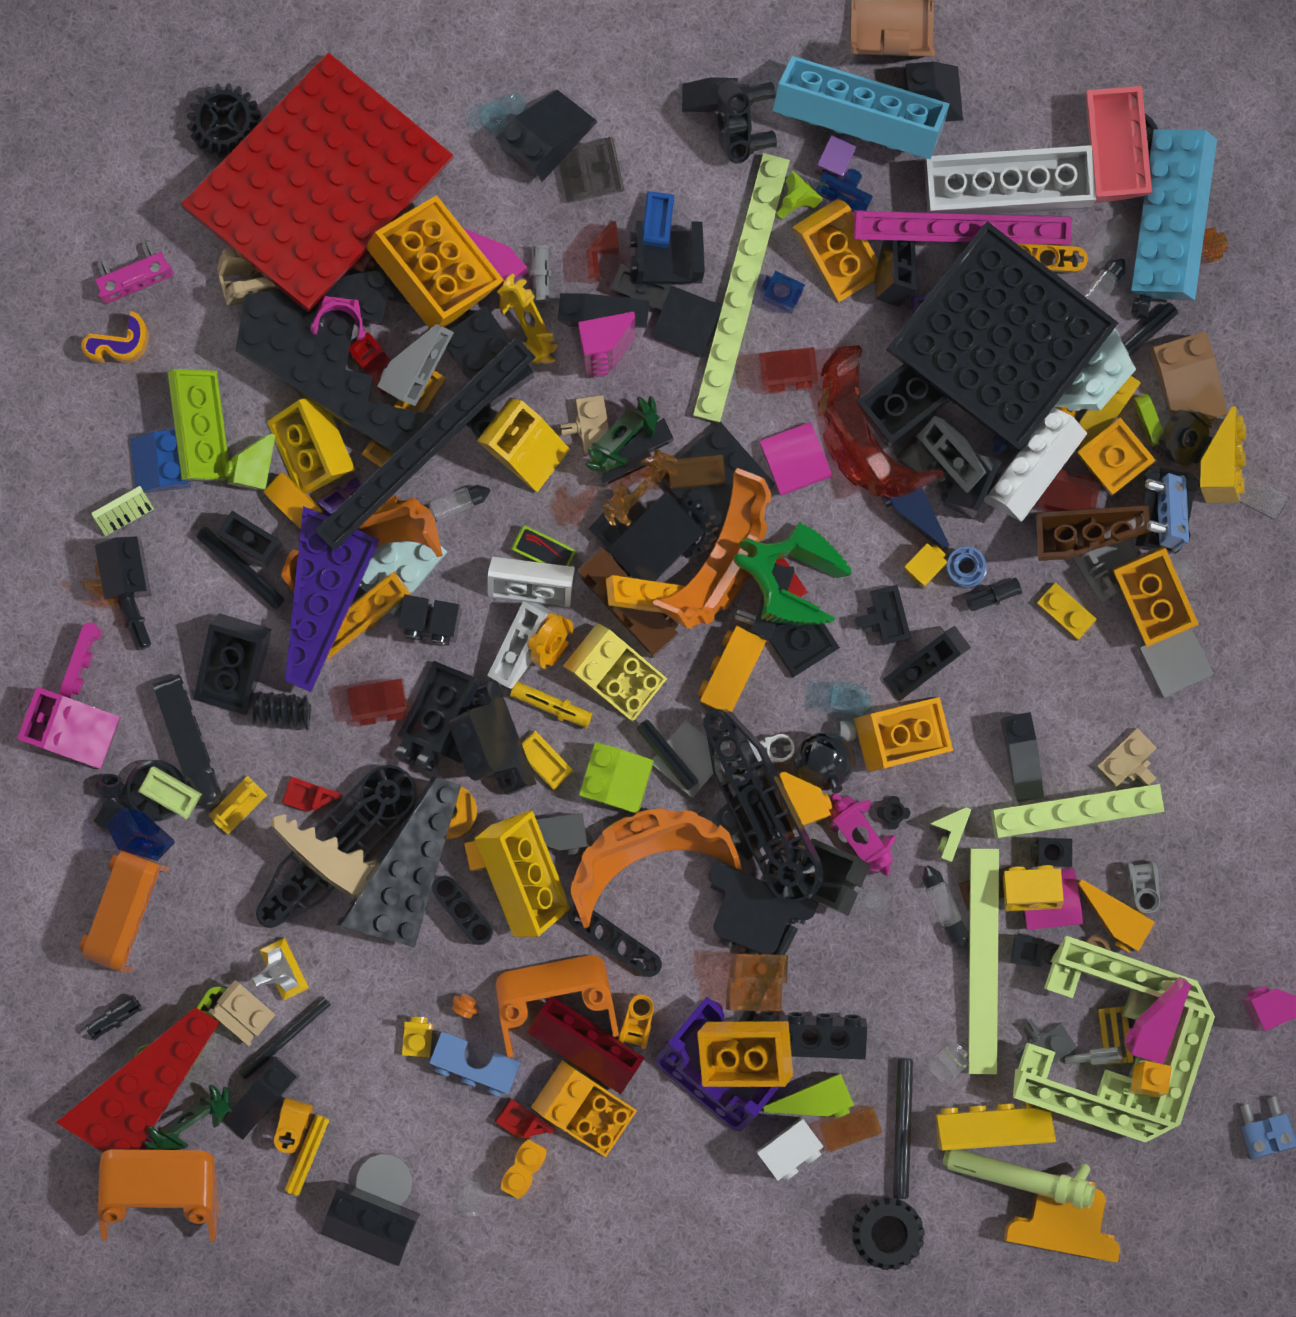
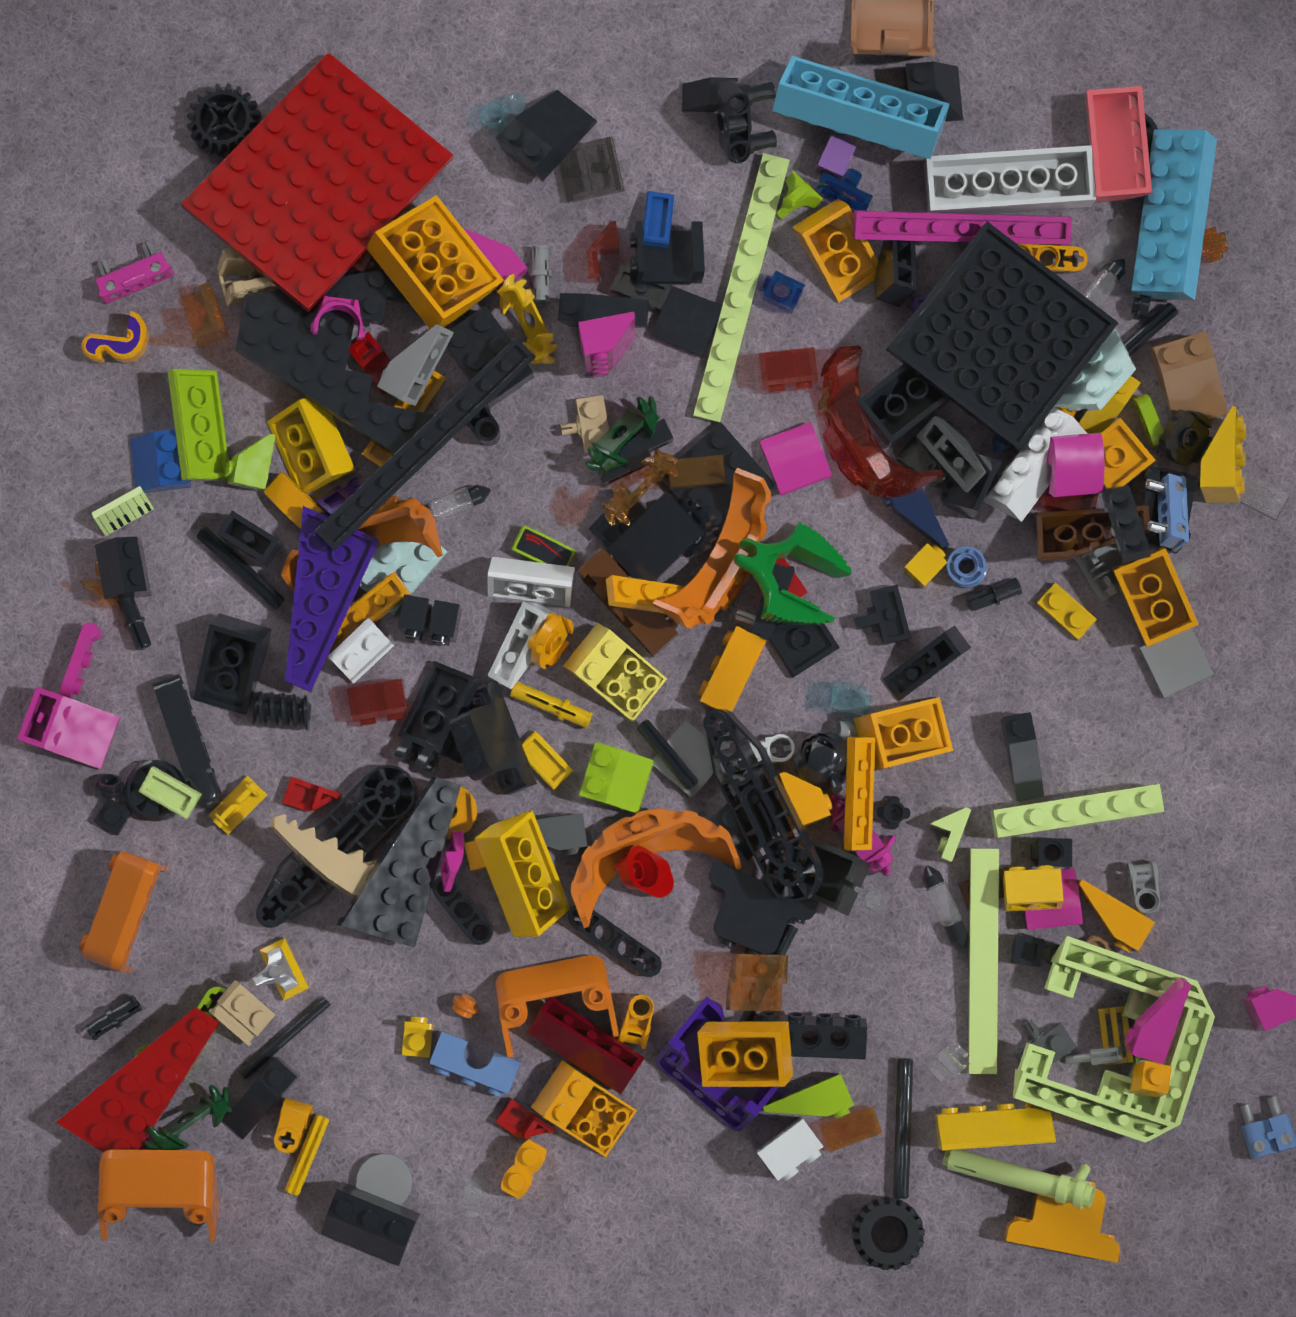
clear blue slope [106,807,175,861] -> none
yellow slope [476,398,570,493] -> none
tan hinge [1097,728,1157,787] -> none
none -> clear orange panel [181,282,230,349]
none -> white plate [328,618,394,684]
none -> dark pink slope [440,831,464,892]
none -> red piece [614,845,674,898]
none -> light orange plate [844,737,875,851]
none -> dark pink slope [1047,433,1105,497]
none -> black plate [1102,485,1150,563]

